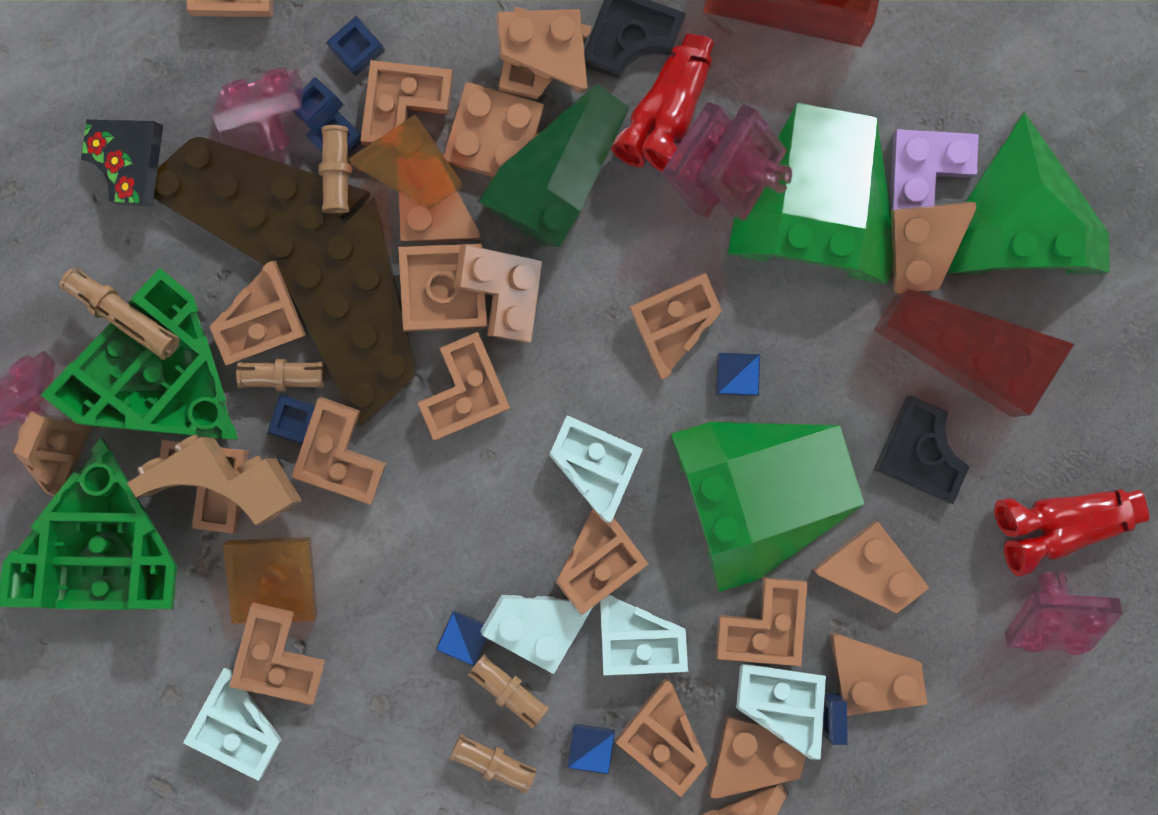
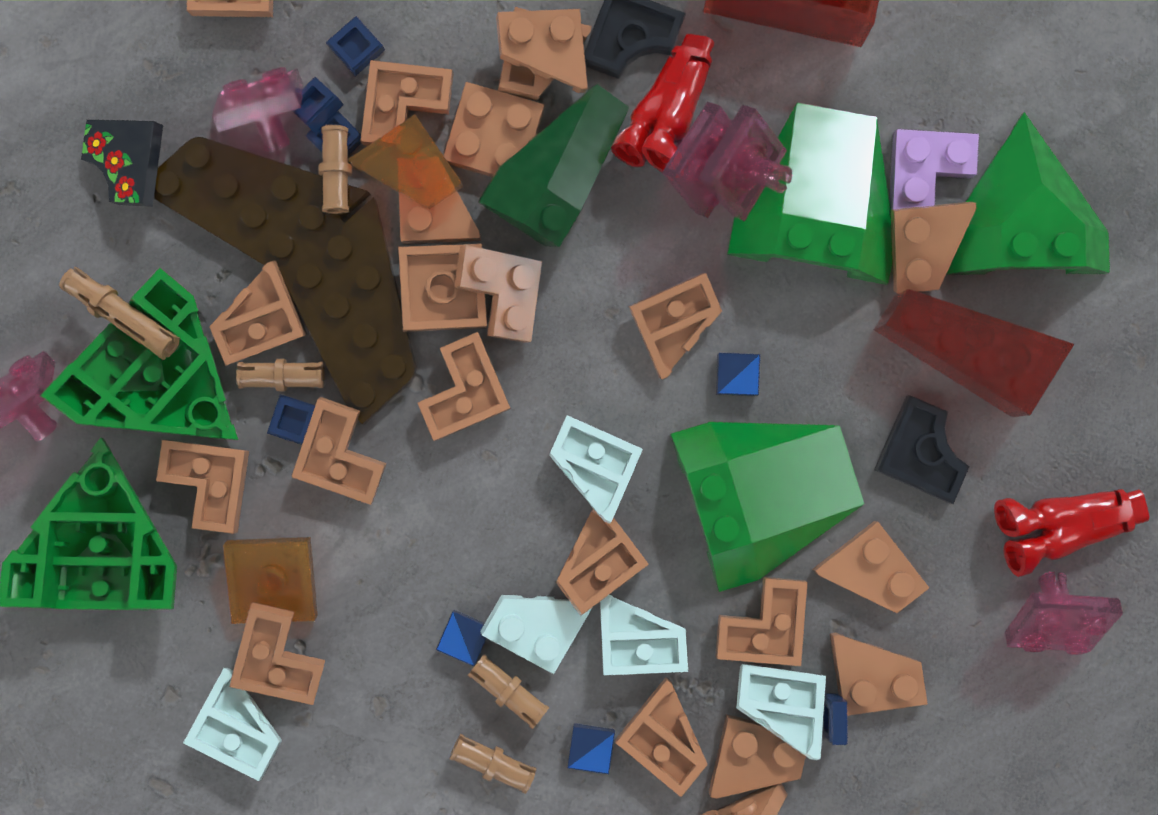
nougat wing [13,411,92,496] -> none
medium nougat arch [127,435,302,525] -> none

